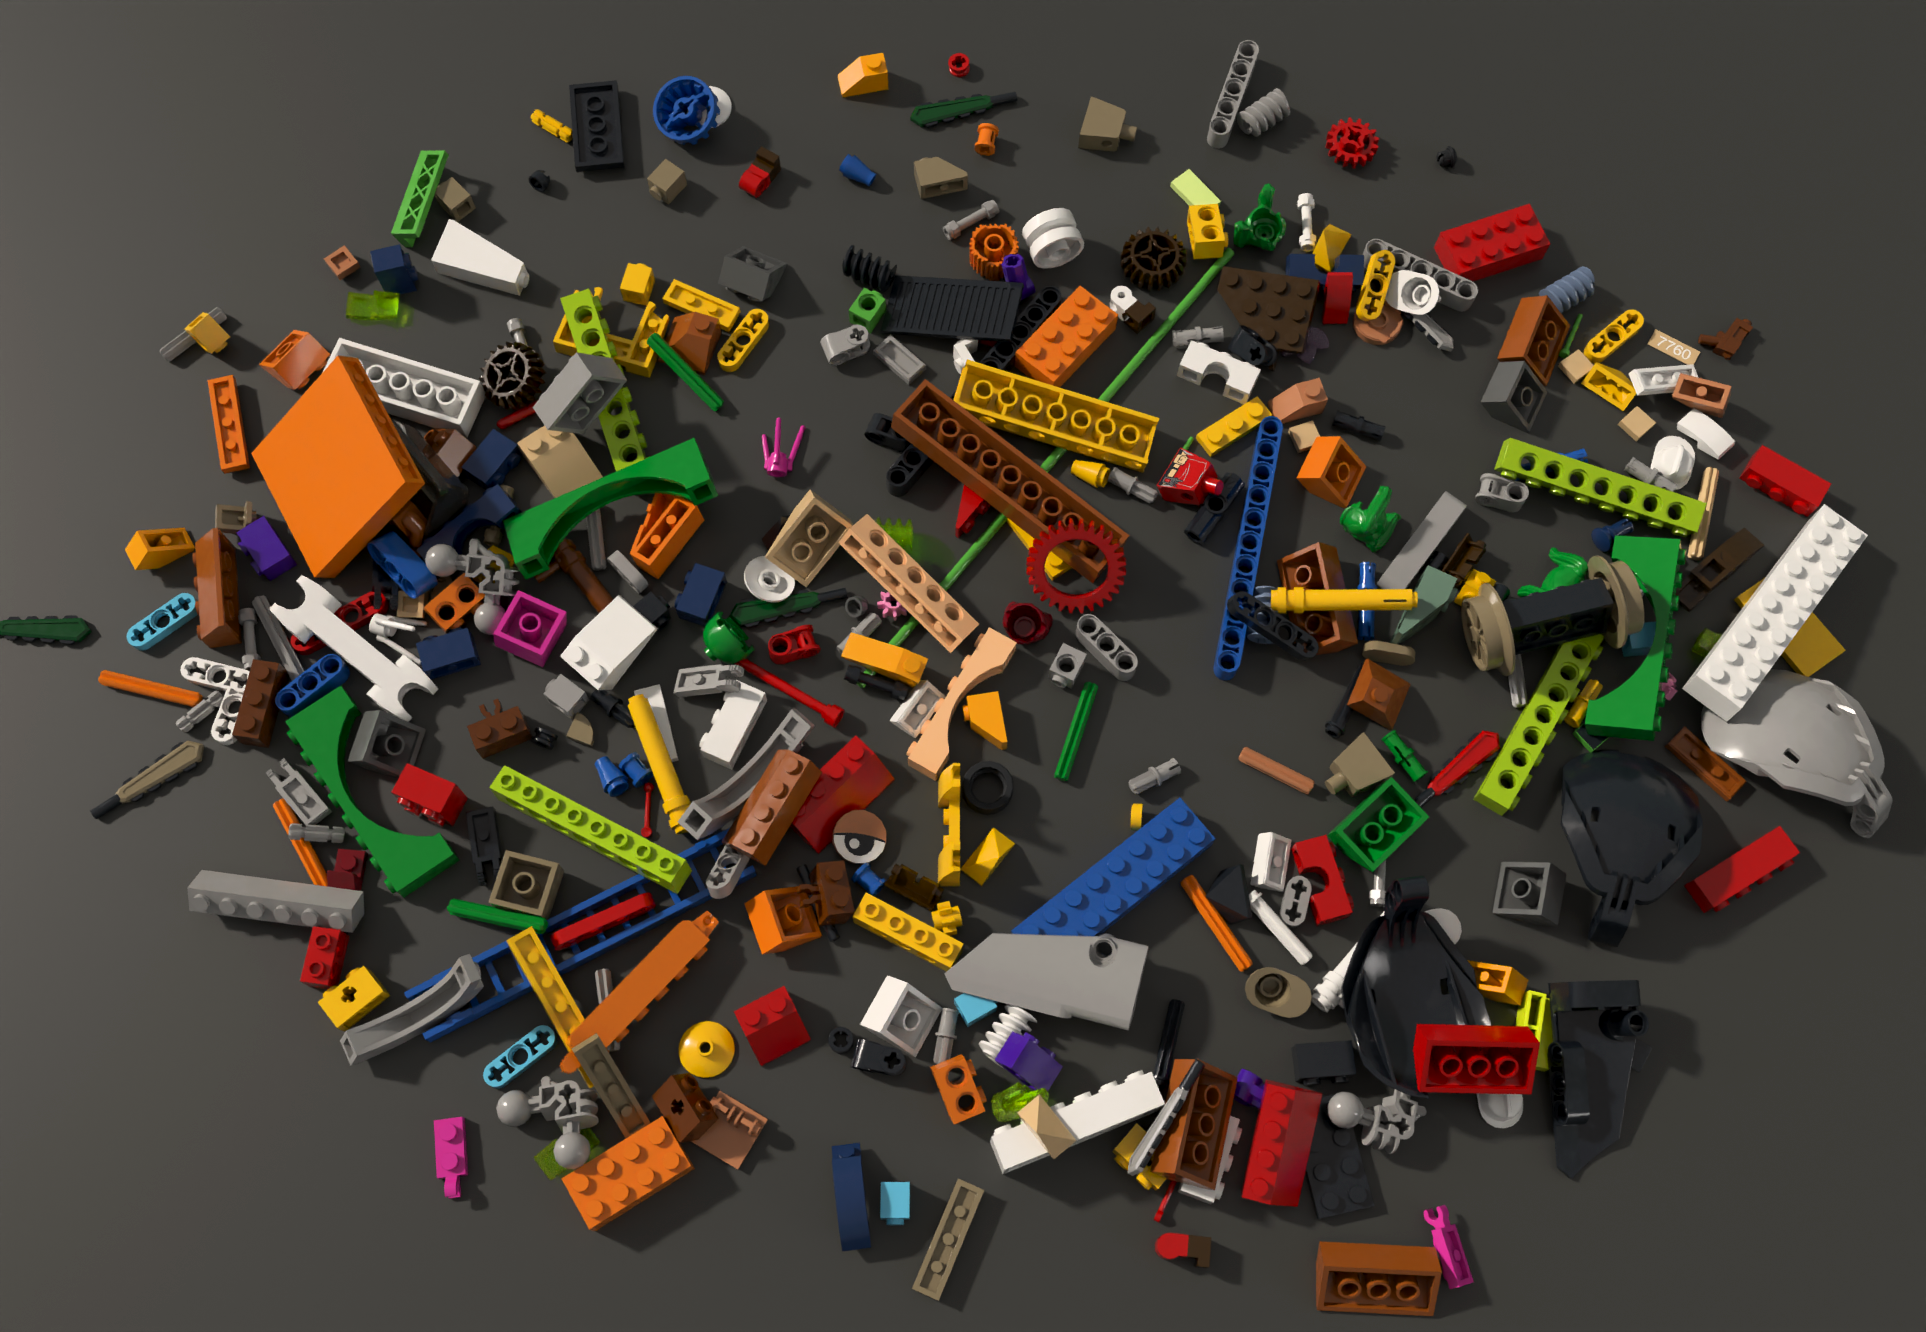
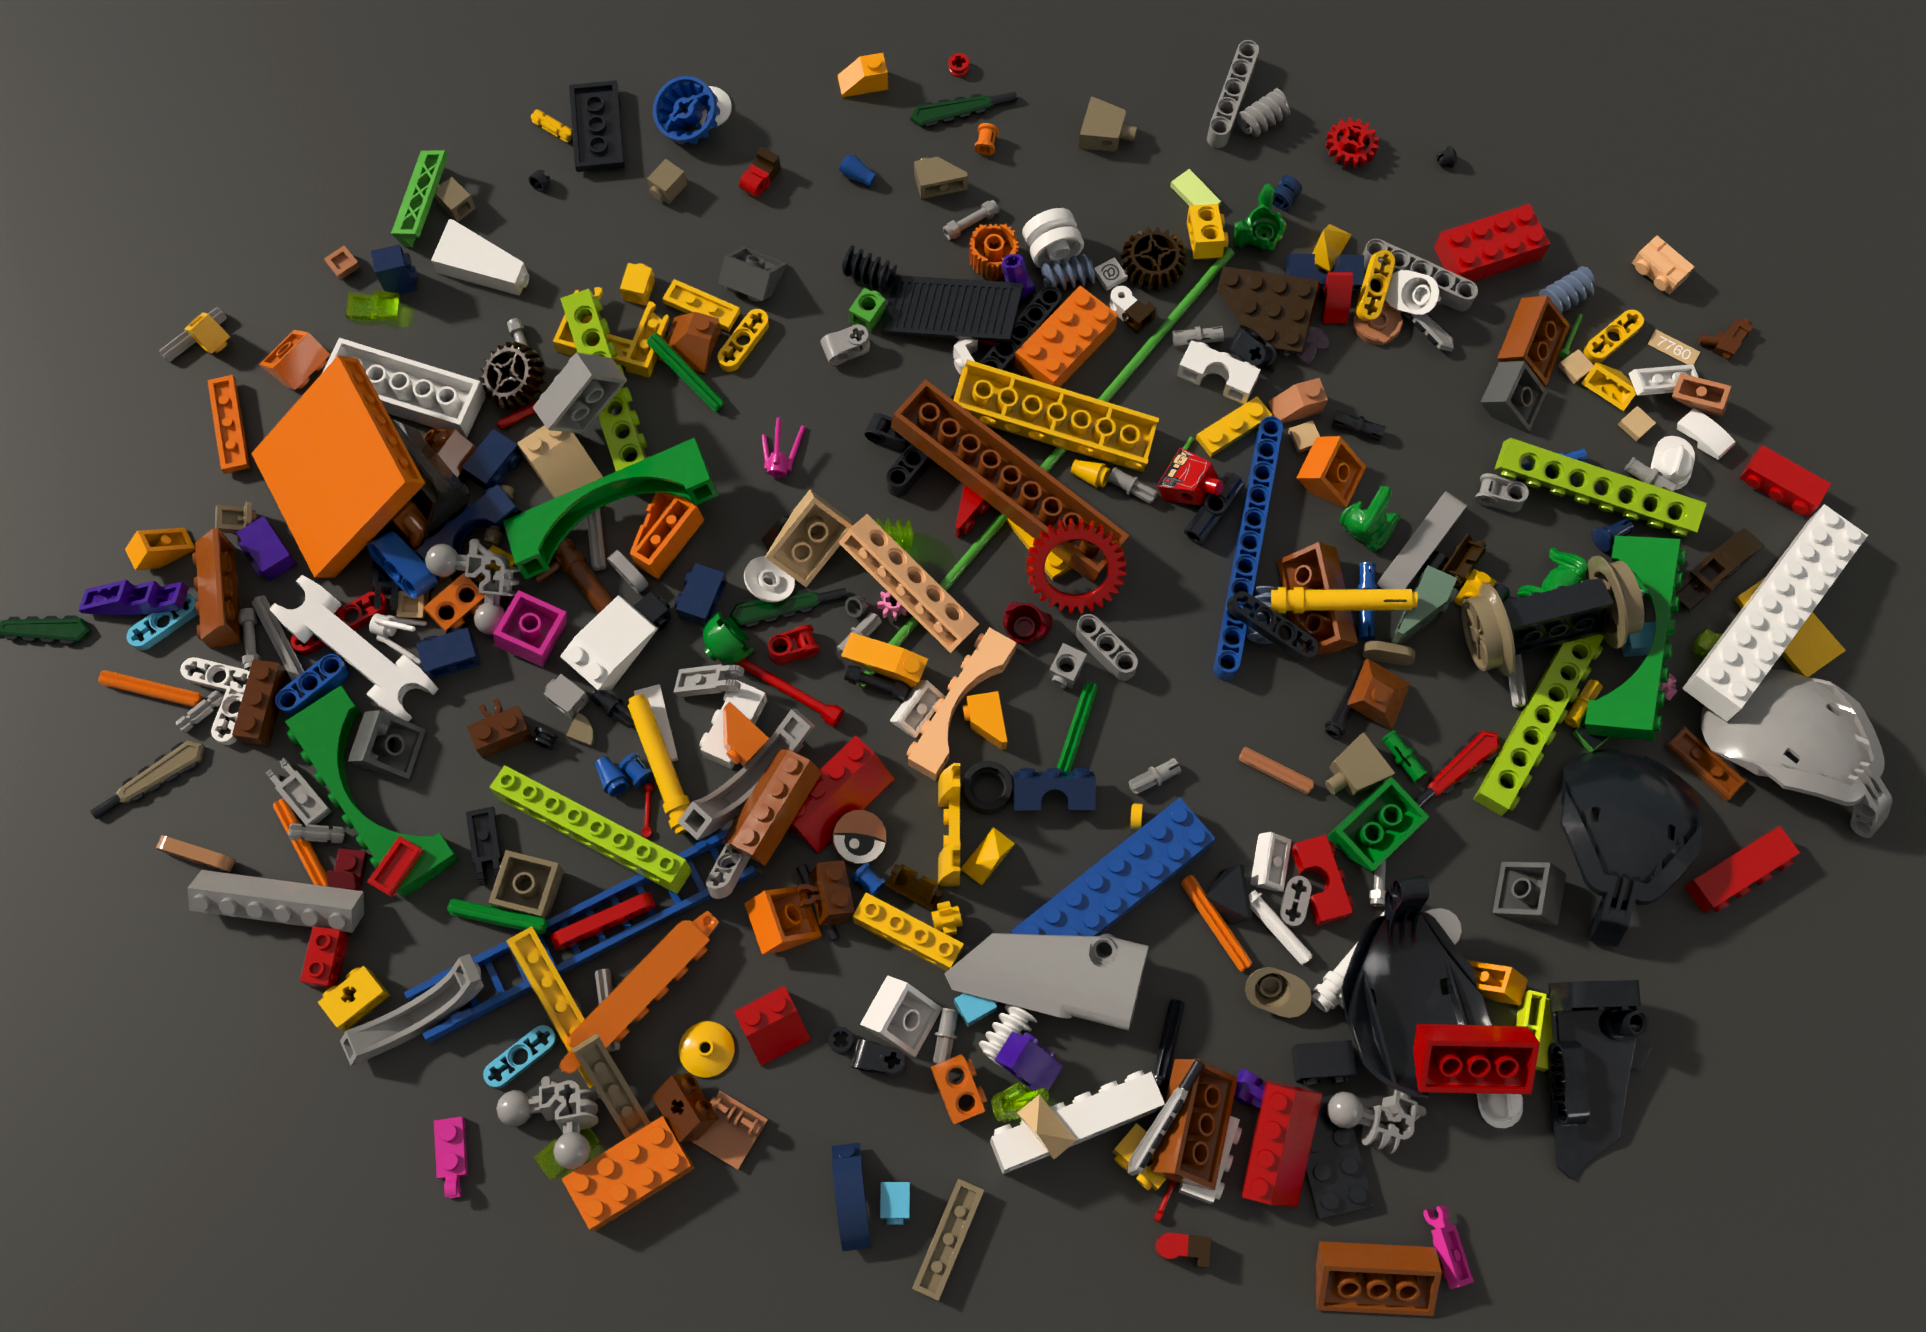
red brick [391,763,468,827] -> none
light grey tile [873,334,926,385] -> none
white bar [1297,193,1317,252] -> none
tan axle [1688,467,1719,561] -> none
none -> dark purple slope [78,580,189,615]
none -> medium nougat beam [156,835,236,873]
none -> red tile [367,835,424,898]
none -> orange slope [723,701,769,766]
none -> dark blue arch [1013,768,1096,811]
none -> sand blue piece [1041,254,1095,291]
none -> white tile [1094,257,1128,291]
none -> dark blue wheel [1273,175,1302,210]
none -> light nougat brick [1632,236,1695,295]

